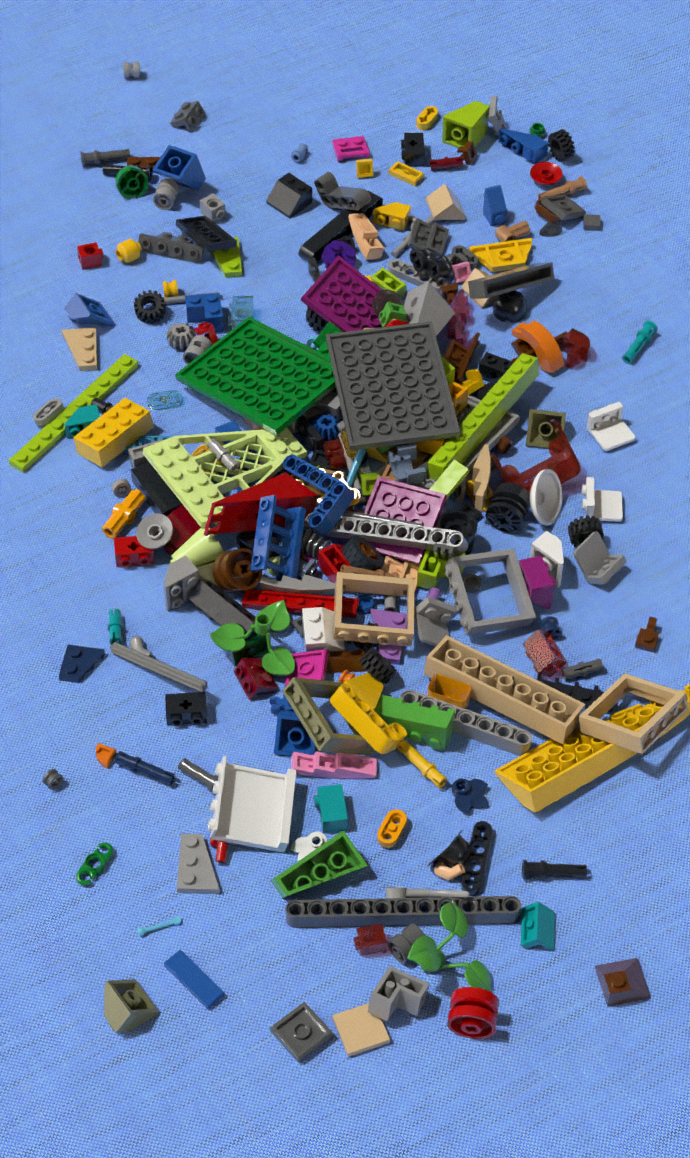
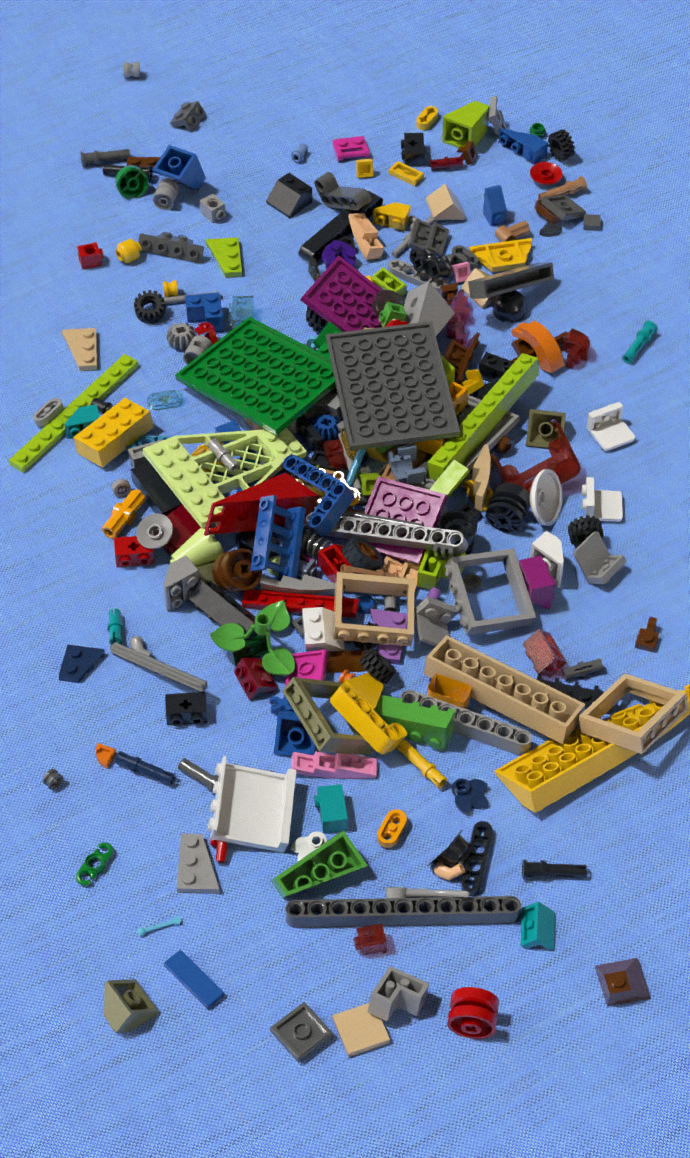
blue slope [64,293,115,326] -> none
black plate [176,215,237,252] -> none
dark grey wheel [387,923,425,964] -> none
bright green plant [407,902,491,992] -> none
light grey tile [455,478,466,504] -> none
dark blue wheel [539,616,562,641] -> none

